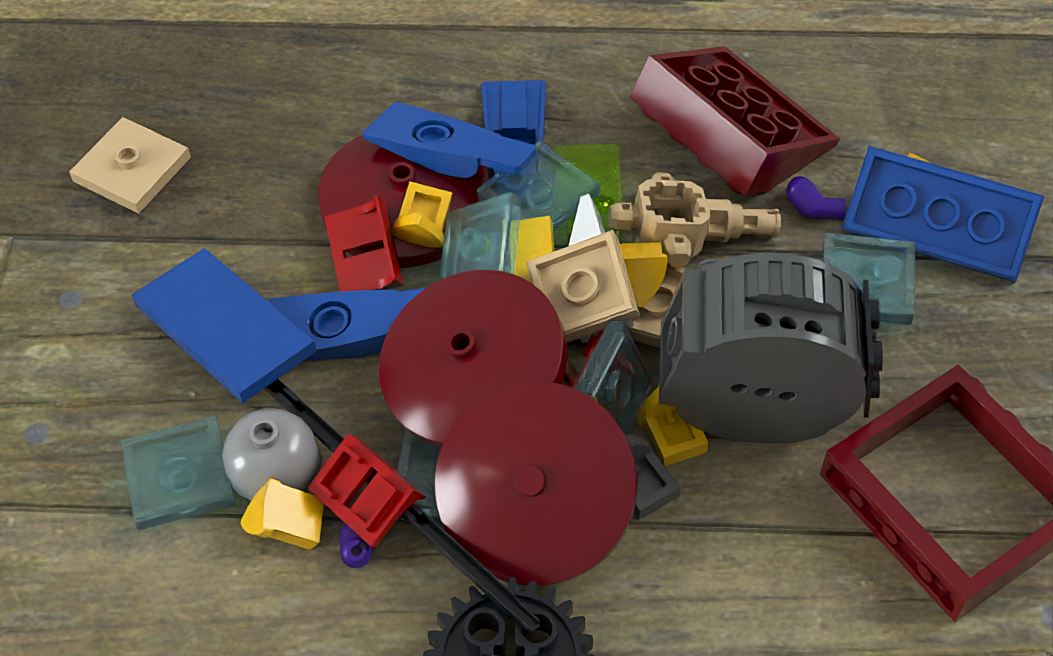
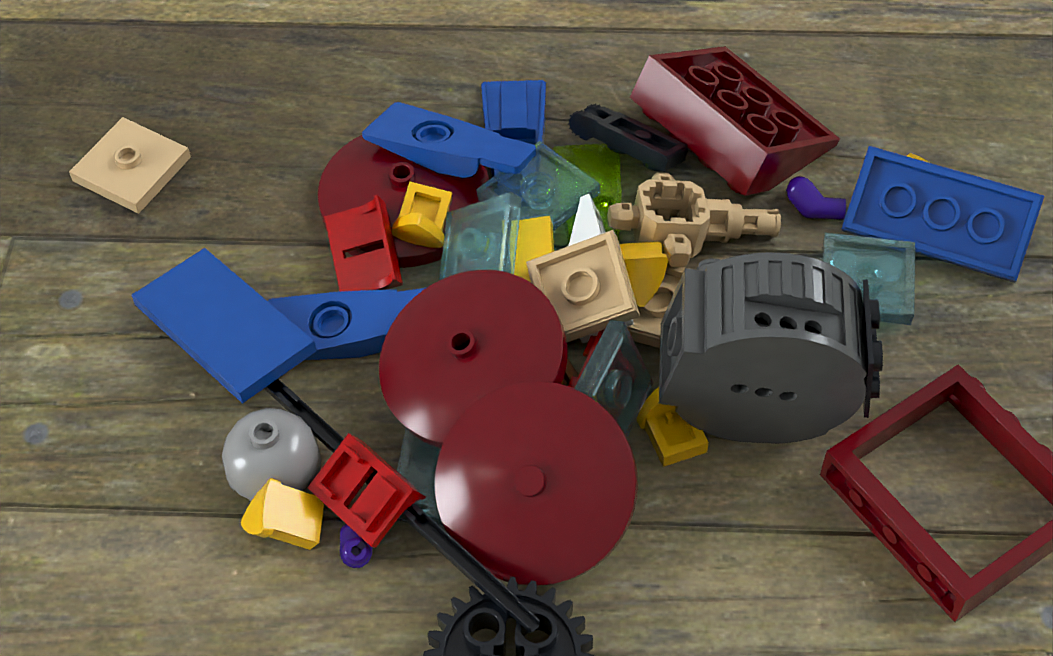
clear light blue plate [120,416,236,531] -> none
dark grey tile [626,434,681,520] -> none
none -> black hinge [568,103,689,172]

